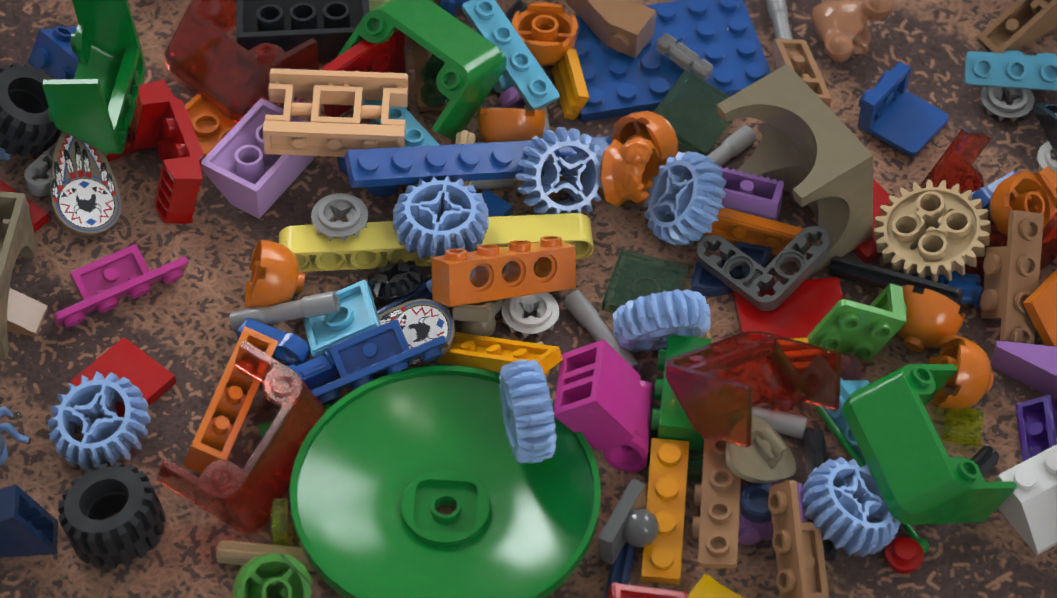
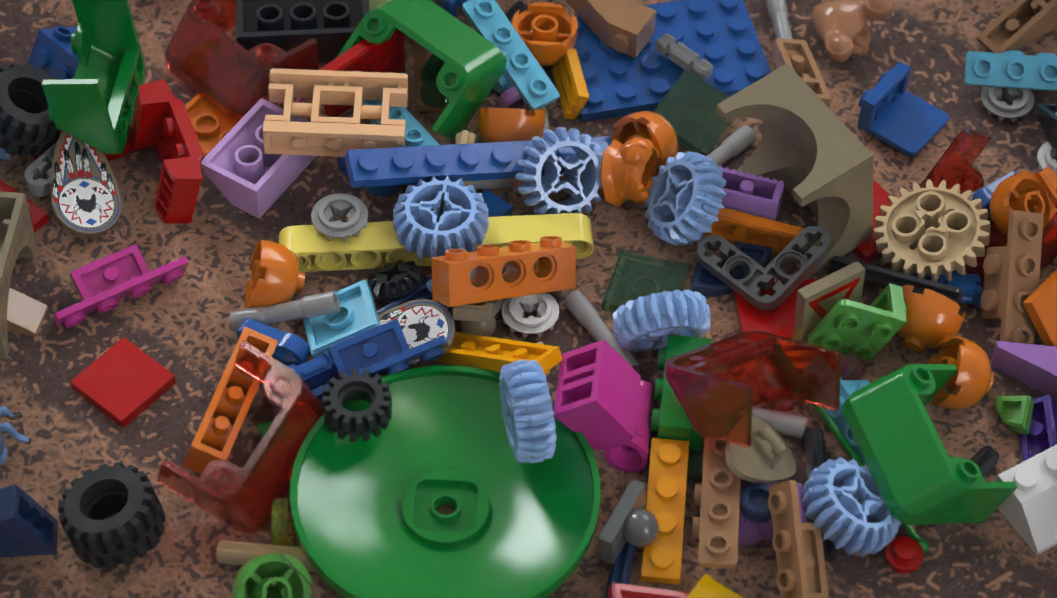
light blue gear [47,371,151,471] -> none
clear neon green tile [942,408,984,447] -> none
none -> black tyre [322,369,392,442]
none -> dark tan tile [793,261,865,346]
none -> bright green tile [995,396,1034,434]

